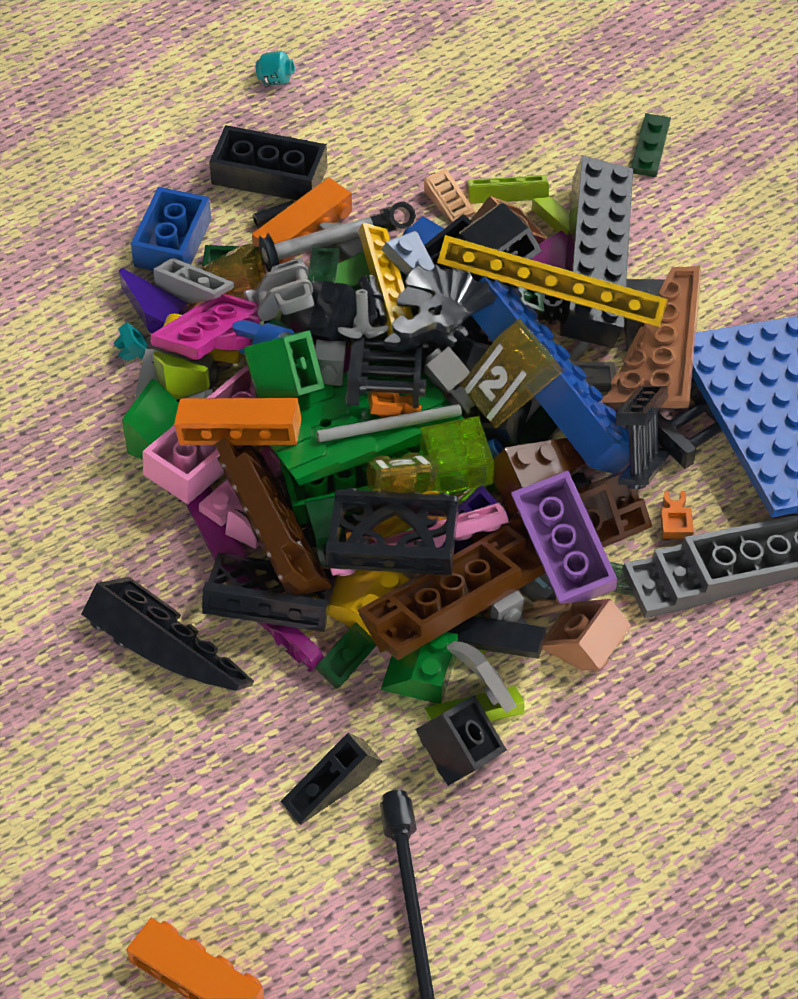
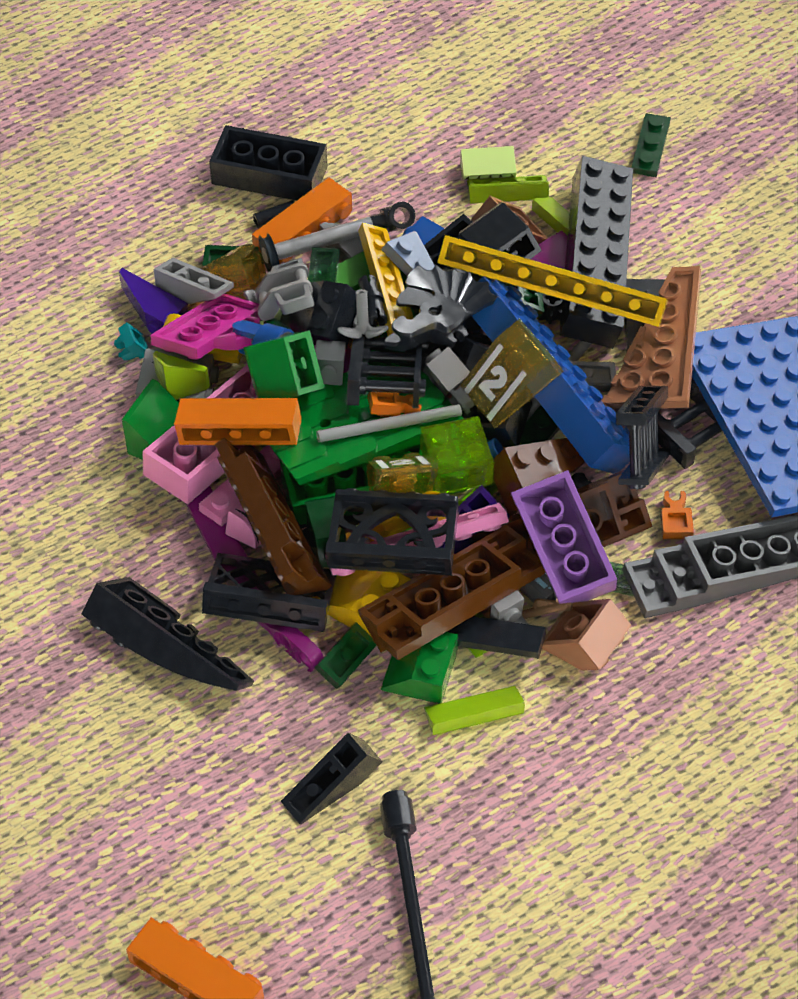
blue brick [130,187,212,271] -> none
teal head [255,51,295,85] -> none
black slope [415,695,507,786] -> none
light nougat slope [424,169,475,223] -> none
light grey plate [447,641,517,713] -> none
none -> yellowish green brick [460,146,517,180]

